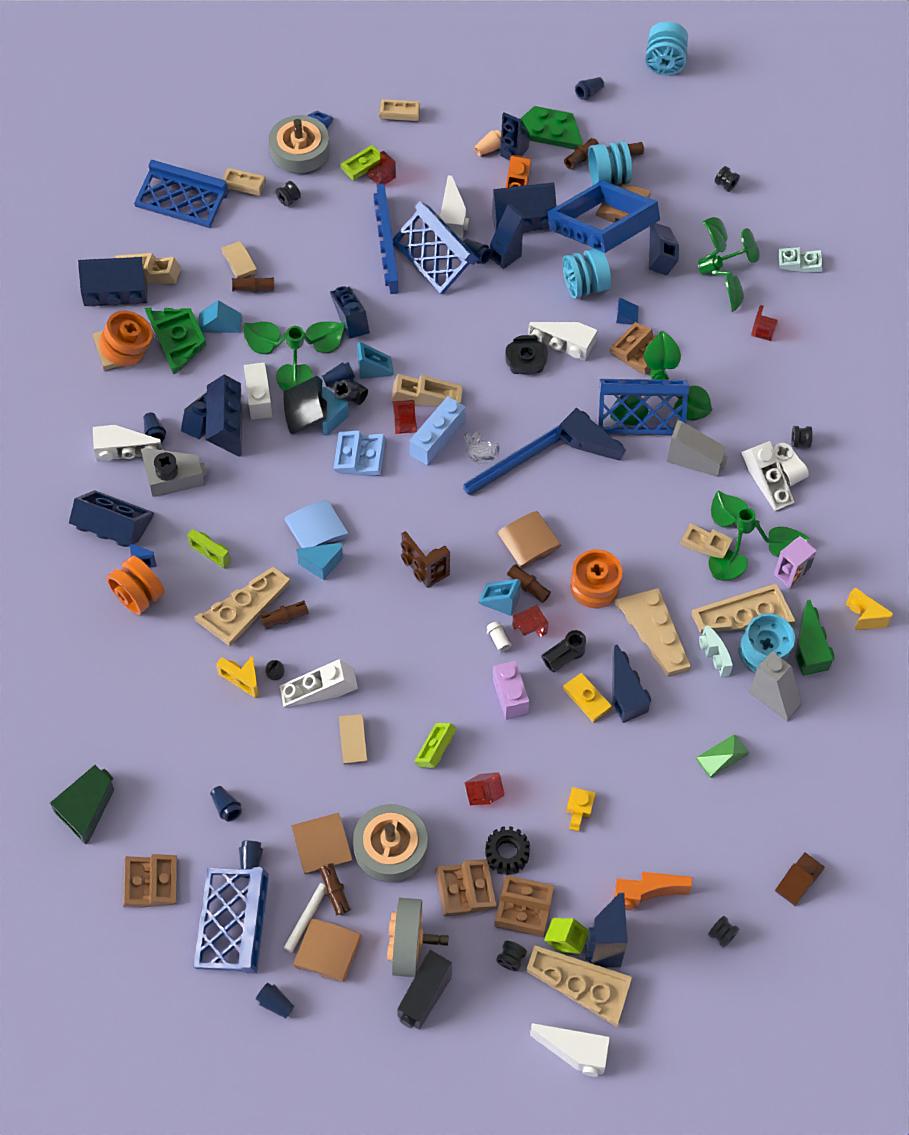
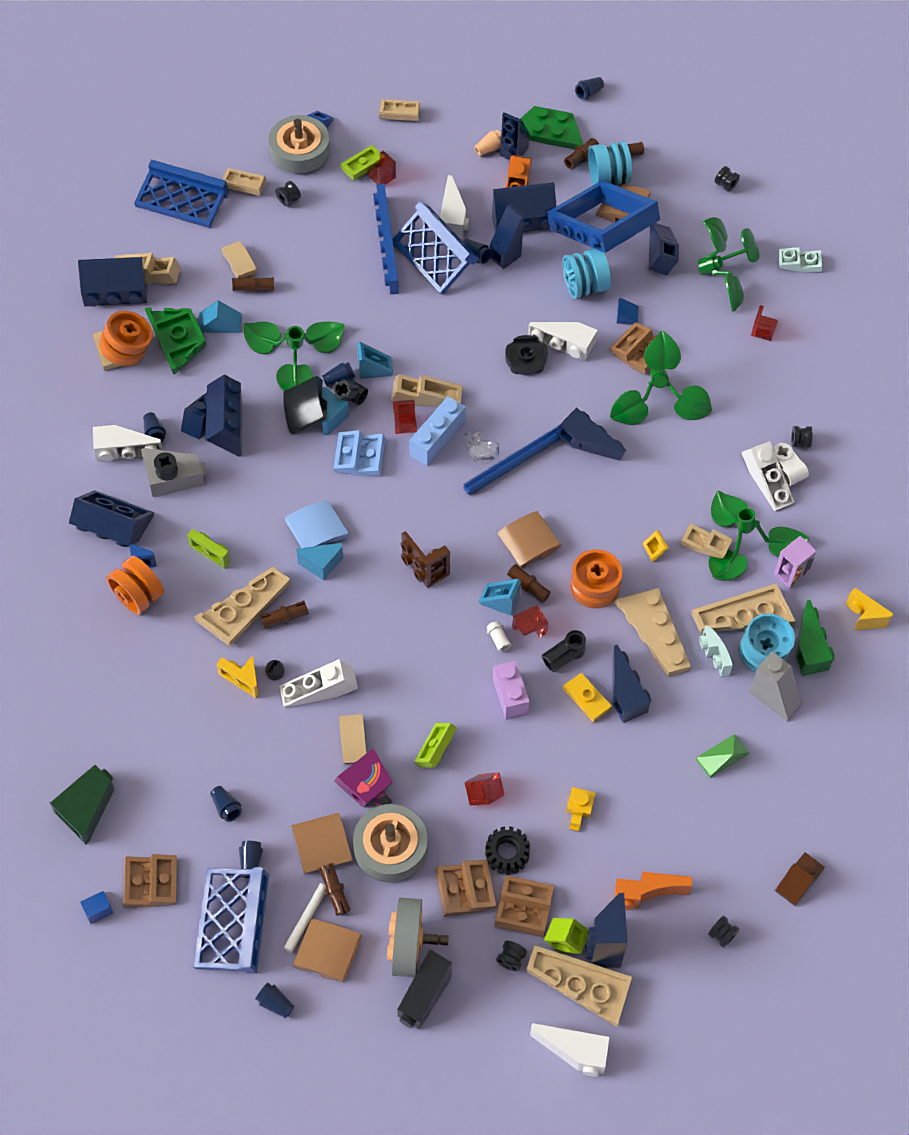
white slope [244,362,273,420] -> none
dark blue slope [330,286,370,339] -> none
blue fence [598,379,689,434] -> none
medium azure wheel [645,21,689,75] -> none
light grey slope [667,420,728,477] -> none
none -> blue slope [80,891,113,924]
none -> magenta torso [334,749,393,807]
none -> yellow slope [642,530,669,562]

